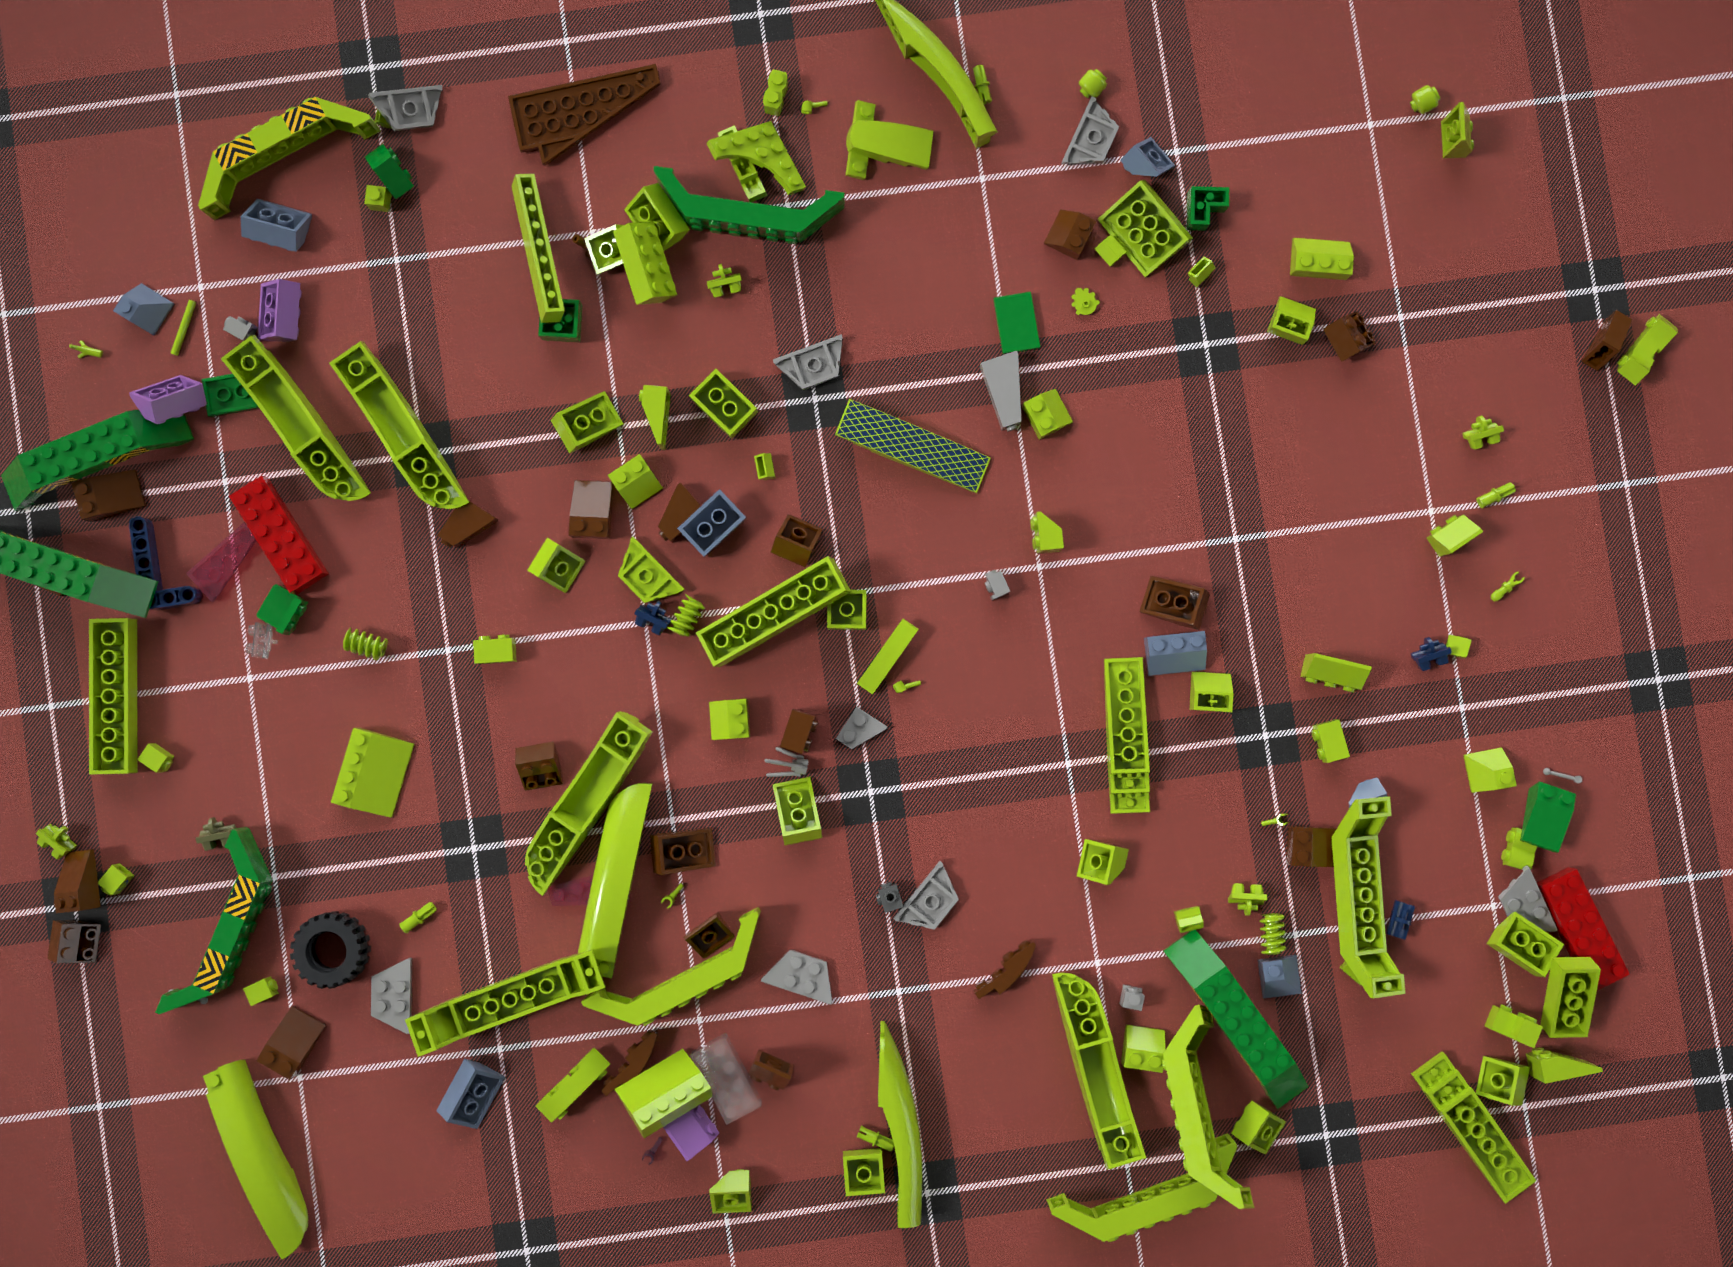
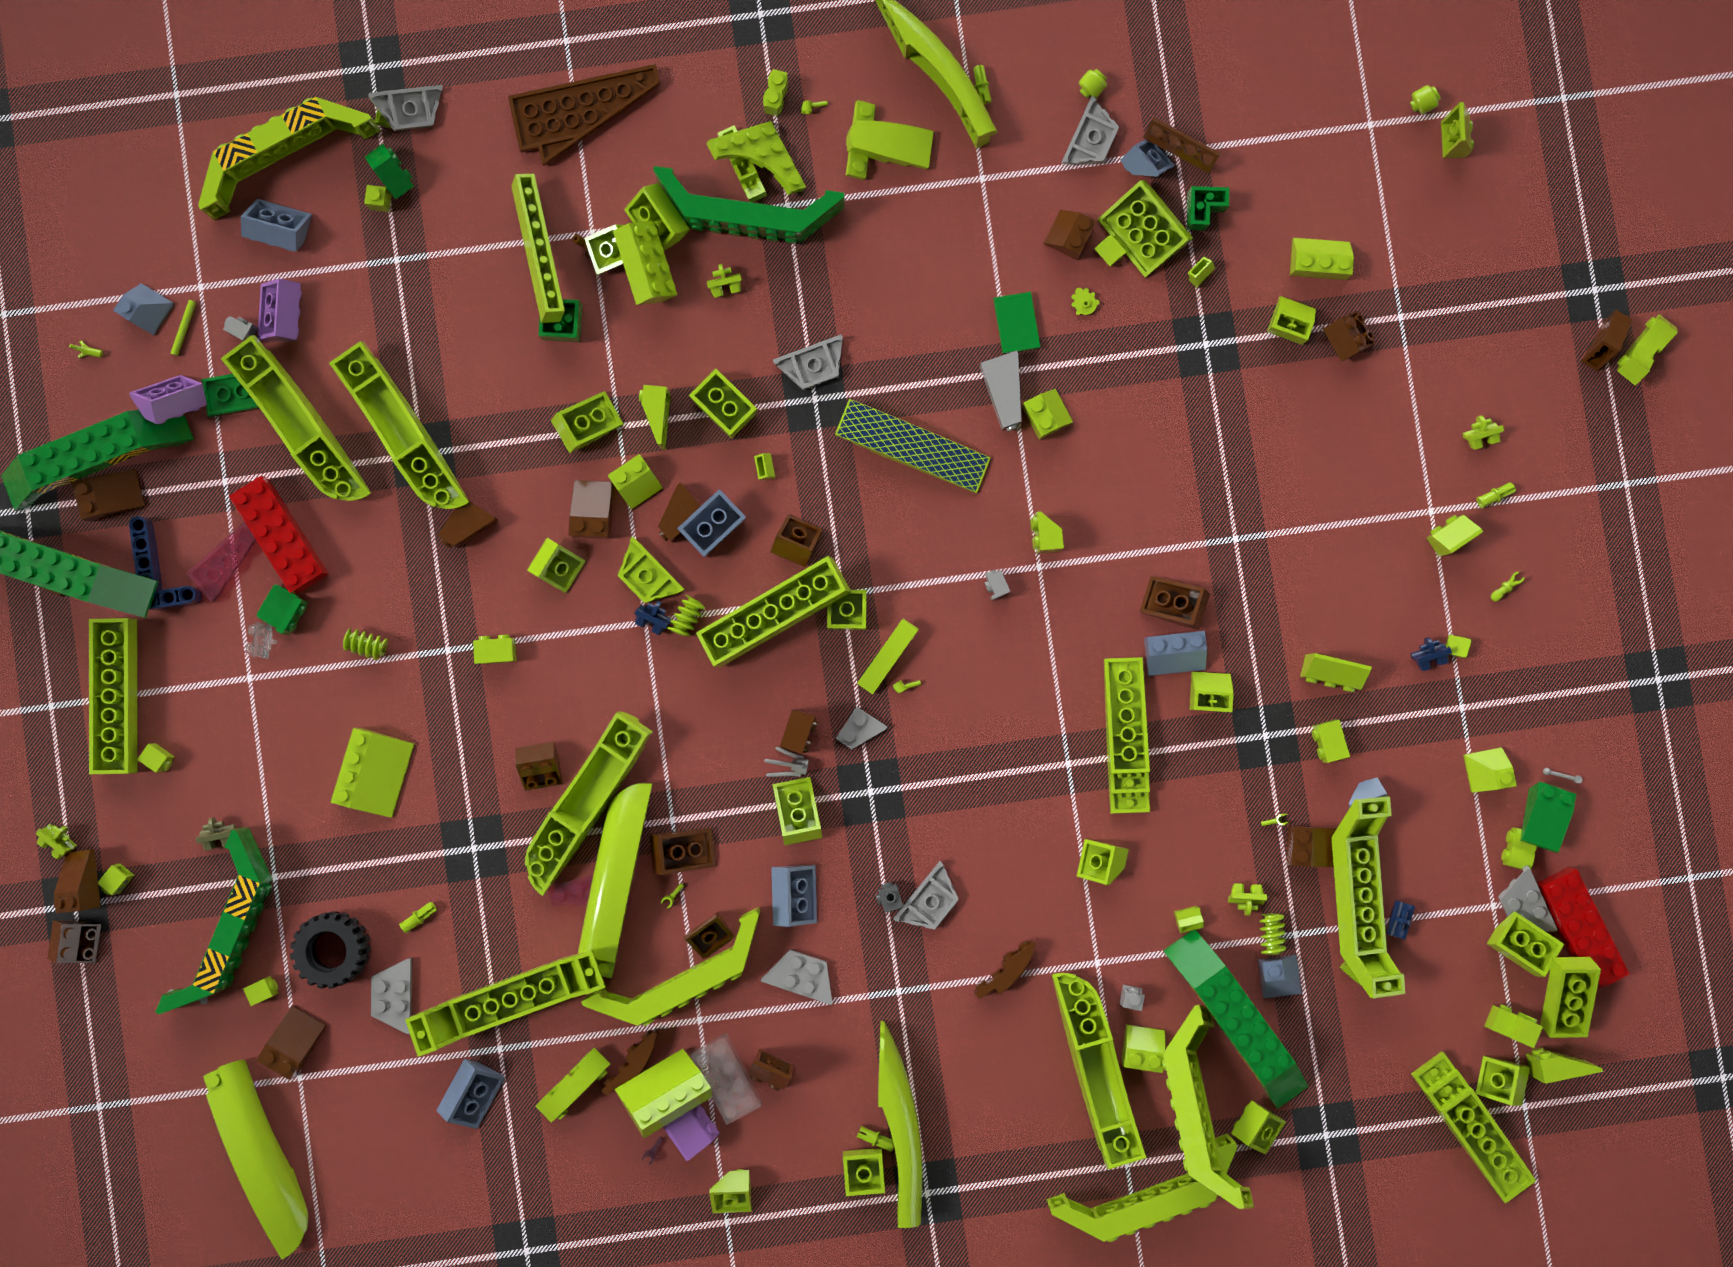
lime slope [709,699,750,740] -> none
none -> sand blue slope [772,865,817,927]
none -> reddish brown fence [1143,117,1221,173]

